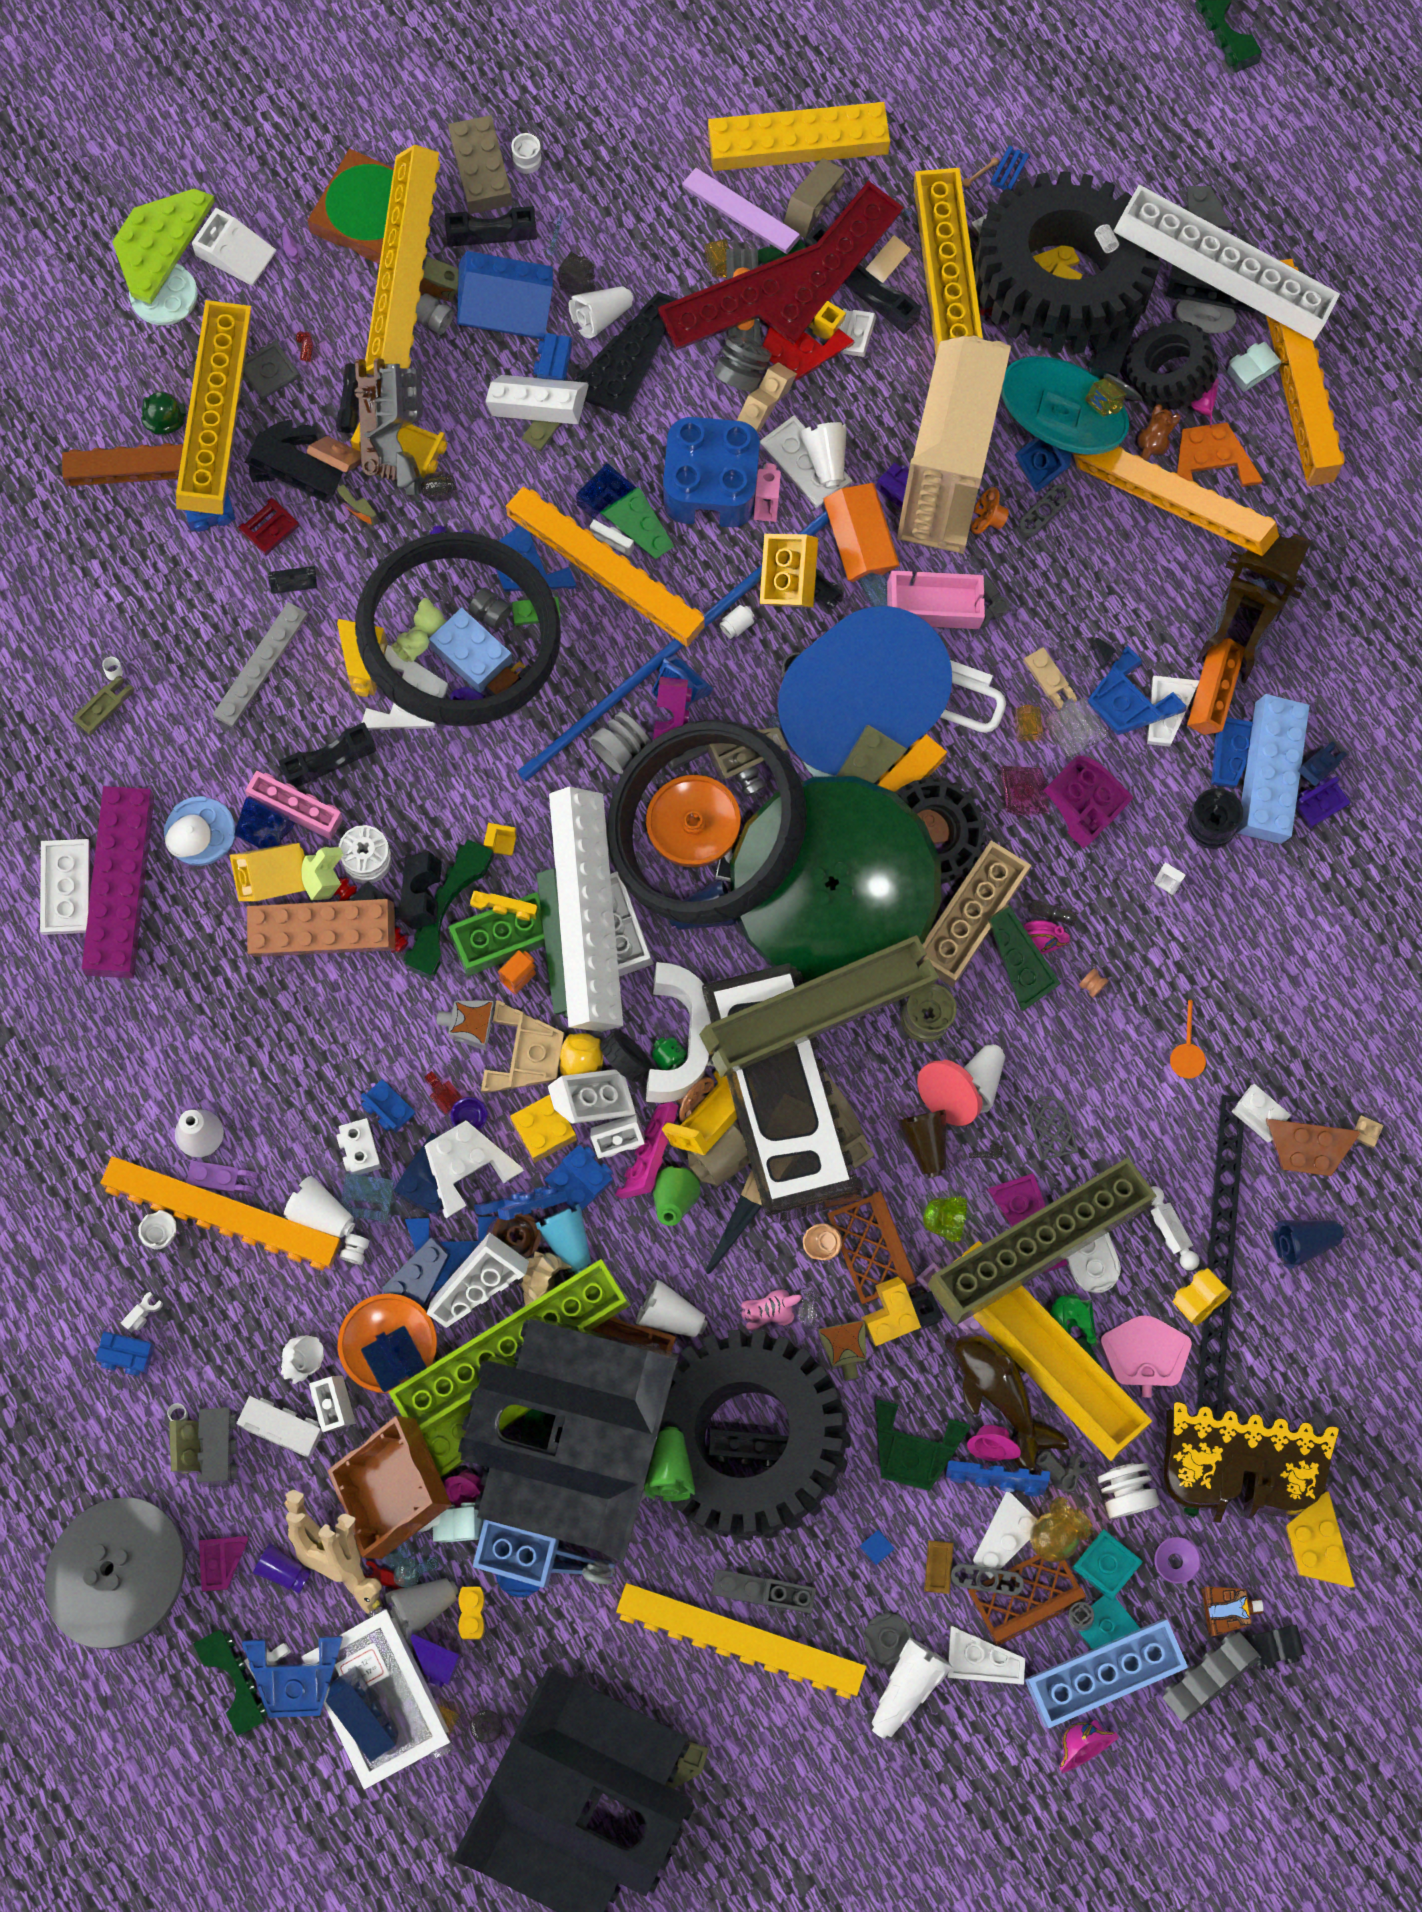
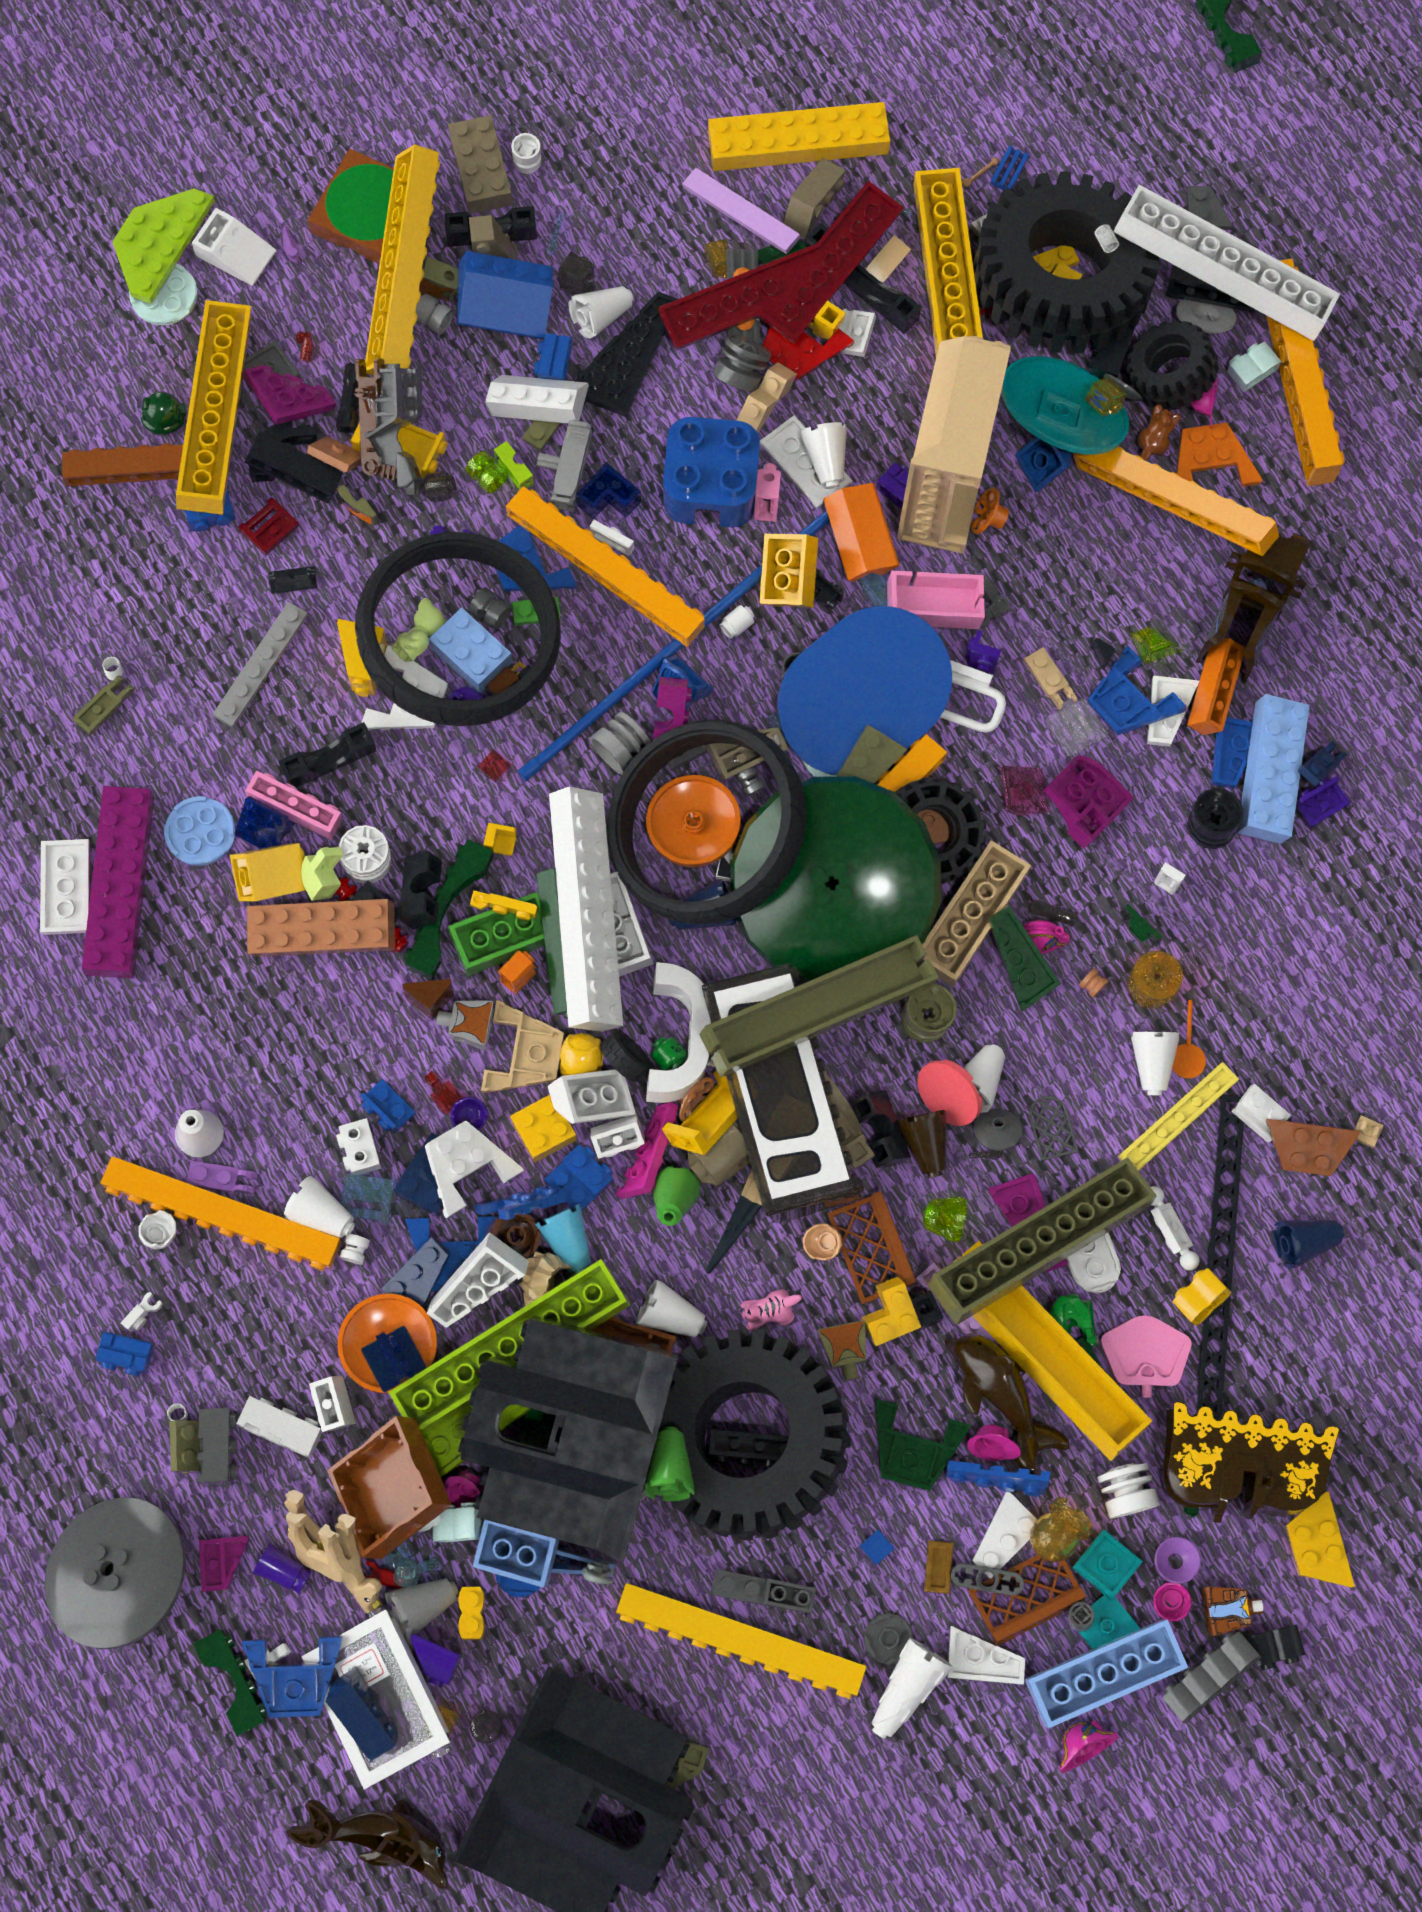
white hat [165,815,211,857] -> none
white hair [281,1335,324,1384] -> none
green wing [600,488,674,559] -> none
clear plate [799,1288,820,1331] -> none
clear yellow brick [1014,705,1043,742] -> none
dark grey beam [1019,484,1072,537] -> none
dark grey bar [1036,1451,1090,1492] -> none
none -> magenta plate [243,365,336,425]
none -> dark brown animal [286,1800,448,1889]
none -> reddish brown slope [402,979,454,1020]
none -> clear neon green wheel [465,450,508,494]
none -> dark tan wedge [469,215,518,260]
none -> clear red tile [478,750,511,783]
none -> lime piece [494,441,534,490]
none -> light grey piece [536,420,592,512]
none -> black arch [851,1090,911,1169]
none -> dark purple bracket [965,630,1001,674]
none -> dark grey dish [973,1109,1022,1151]
none -> light yellow tile [1118,1062,1239,1171]
none -> dark green piece [1125,904,1162,945]
none -> clear yellow wheel [1127,951,1183,1009]
none -> clear neon green slope [1130,626,1185,665]
none -> white cone [1131,1032,1179,1095]
none -> dark pink hair [1153,1582,1192,1622]

